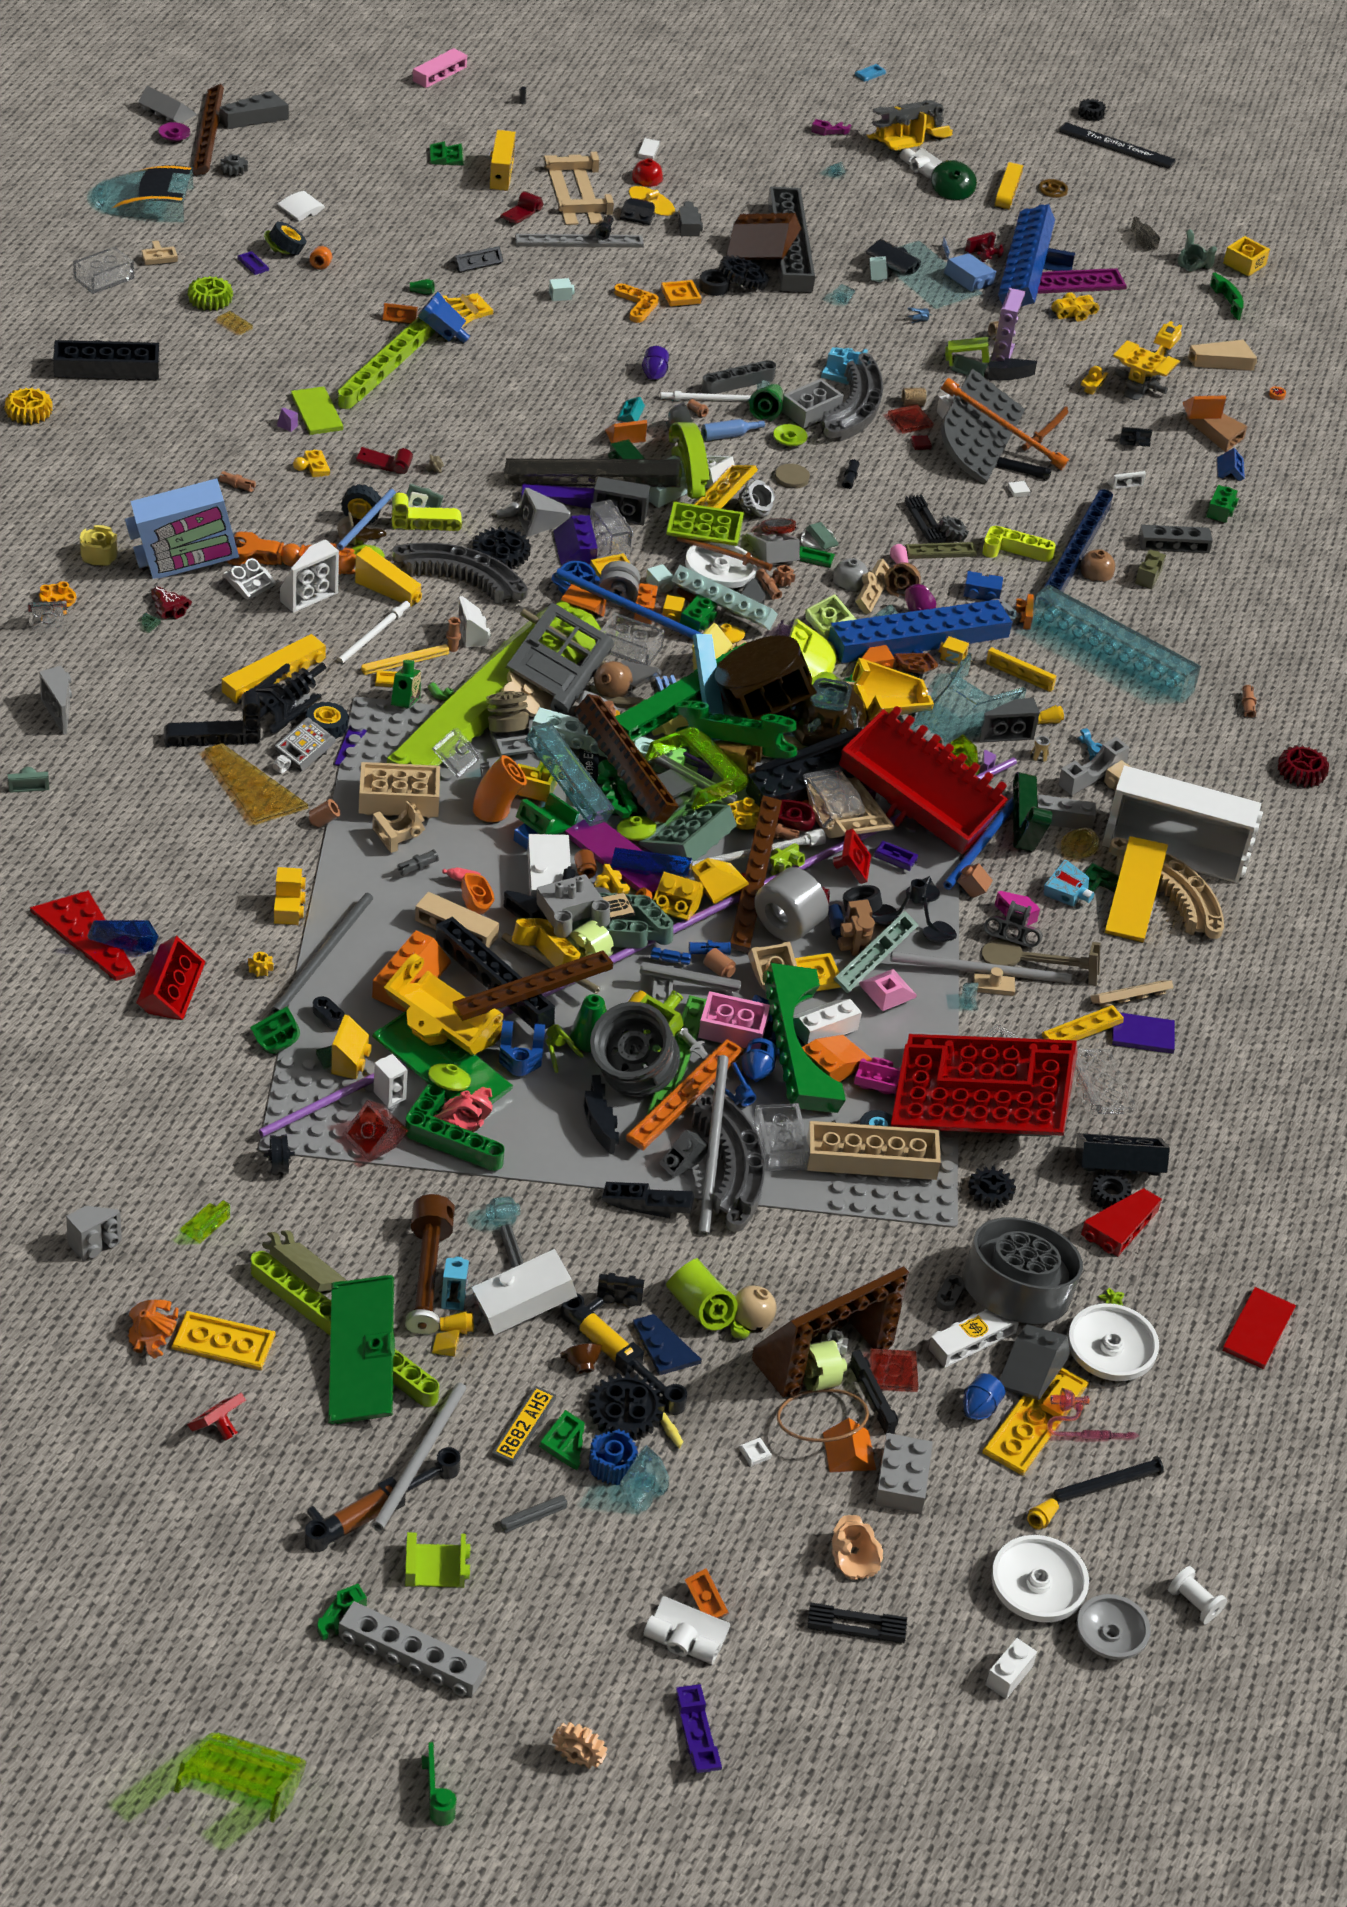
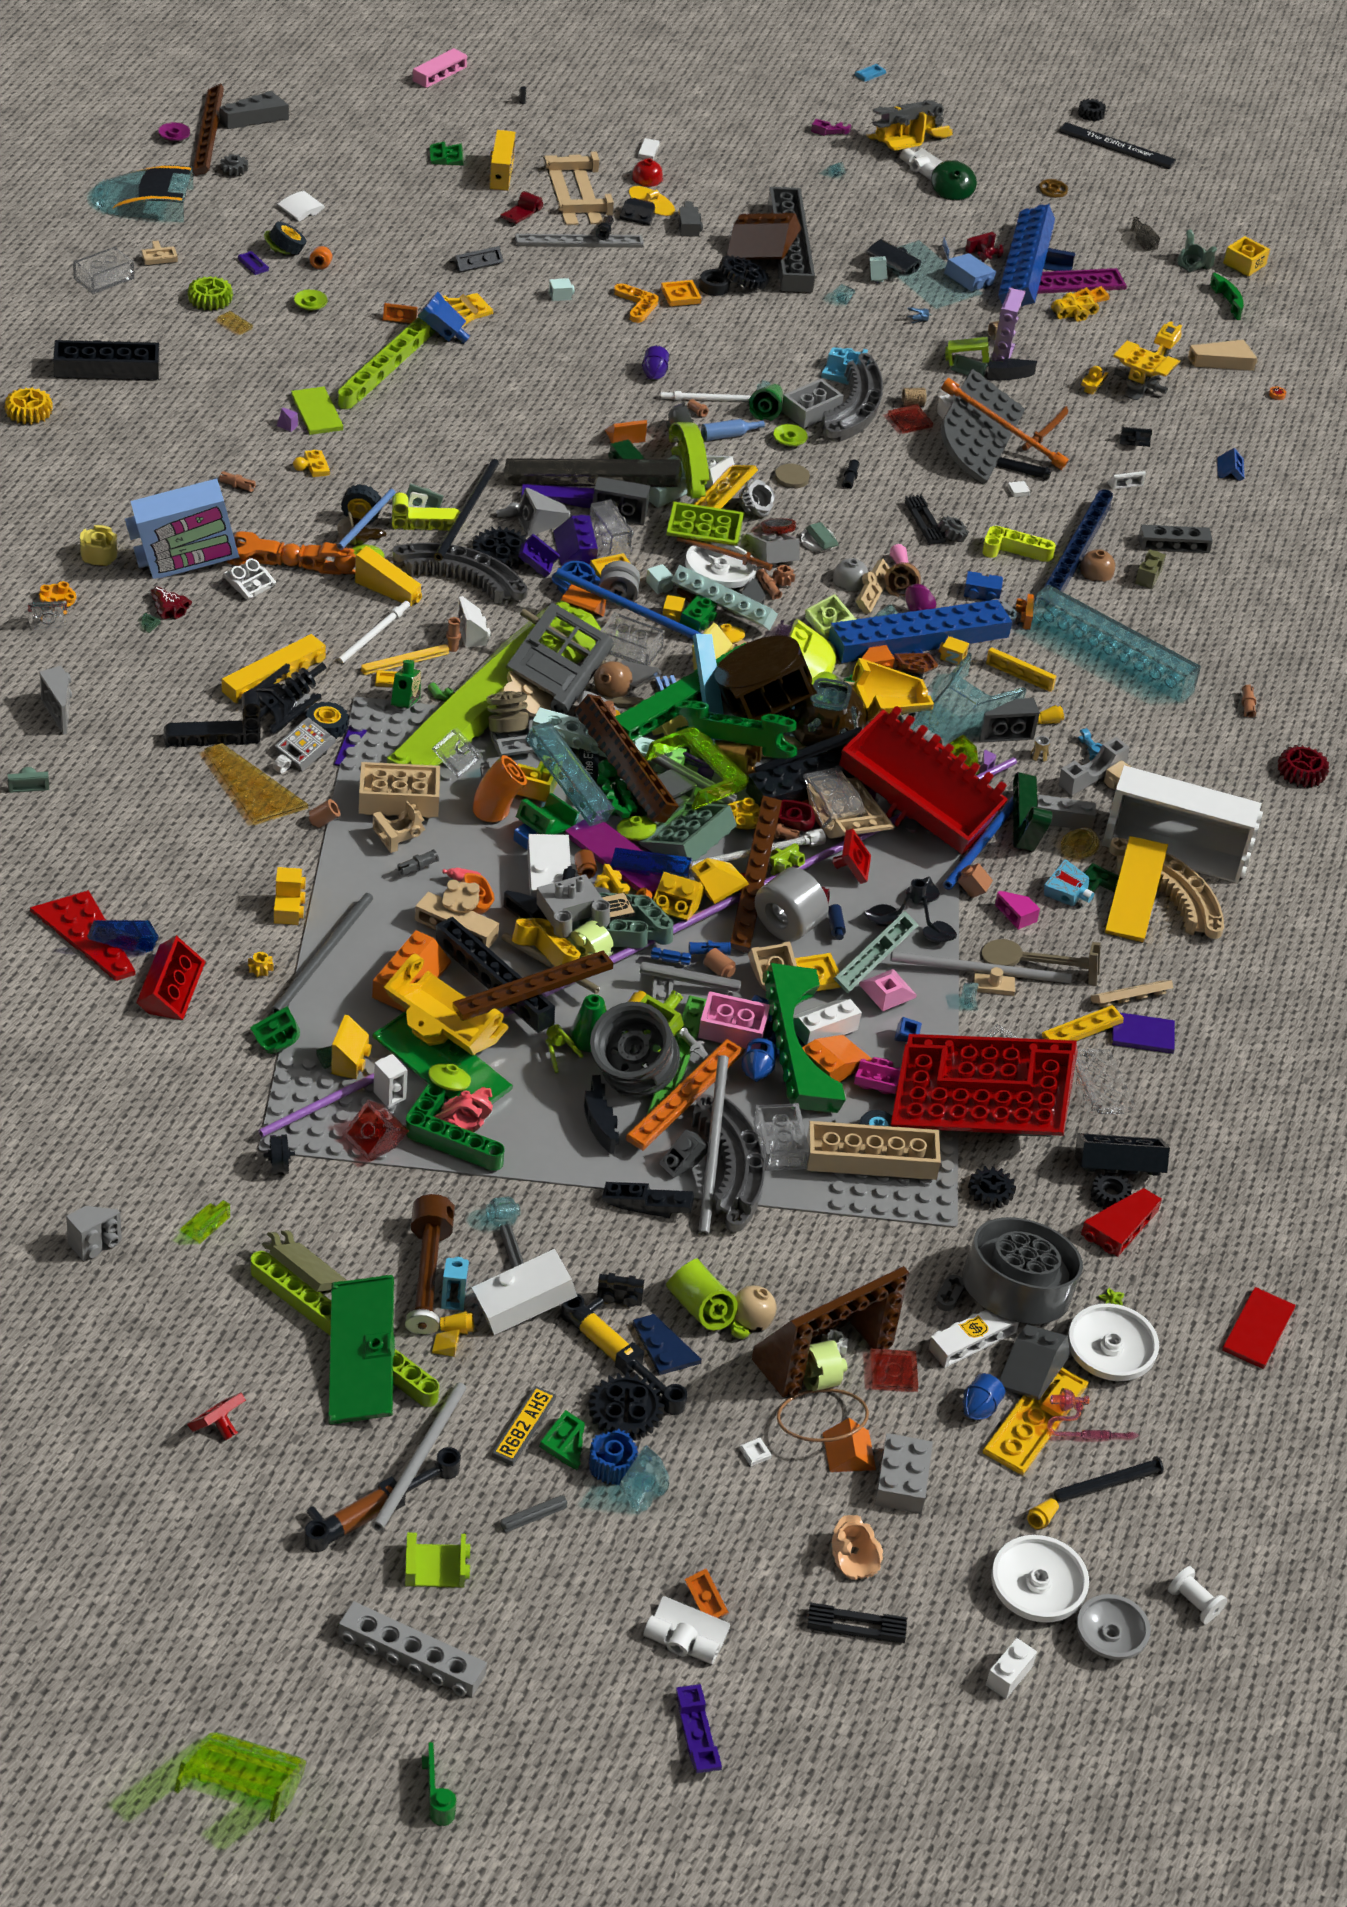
orange helmet [128,1300,178,1359] -> none
light grey slope [138,86,197,123] -> none
yellow tile [172,1311,276,1370] -> none
white slope [280,539,339,613] -> none
black beam [313,996,345,1029] -> none
green piece [317,1583,367,1641] -> none
dark red door [356,447,413,474] -> none
green cone [410,279,435,295] -> none
dark tan plant [425,454,444,473] -> none
blue piece [499,1020,545,1076] -> none
light nougat gear [552,1722,607,1769] -> none
reddish brown piece [560,1343,602,1374] -> none
teal slope [617,397,645,422] -> none
orange piece [633,583,658,624] -> none
light yellow piece [660,1413,683,1449] -> none
dark grey beam [701,360,776,394] -> none
blue plant [713,1062,757,1107] -> none
green tile [798,546,835,568] -> none
medium nougat hips [838,899,875,956] -> none
black tyre [843,885,882,913] -> none
black container [849,1350,898,1435] -> none
dark purple tile [874,841,918,871] -> none
olive tile [904,542,977,559] -> none
dark red tile [911,435,932,450] -> none
dark grey piece [984,901,1043,947] -> none
yellow beam [995,162,1024,209] -> none
orange slope [1183,396,1226,419] -> none
medium nougat slope [1186,413,1247,452] -> none
green brick [1206,485,1239,523] -> none
none -> lime dish [294,289,328,310]
none -> black piece [434,459,499,561]
none -> tan piece [442,880,480,914]
none -> dark purple bracket [518,534,560,578]
none -> blue slope [895,1017,922,1041]
none -> light orange slope [1074,286,1109,302]

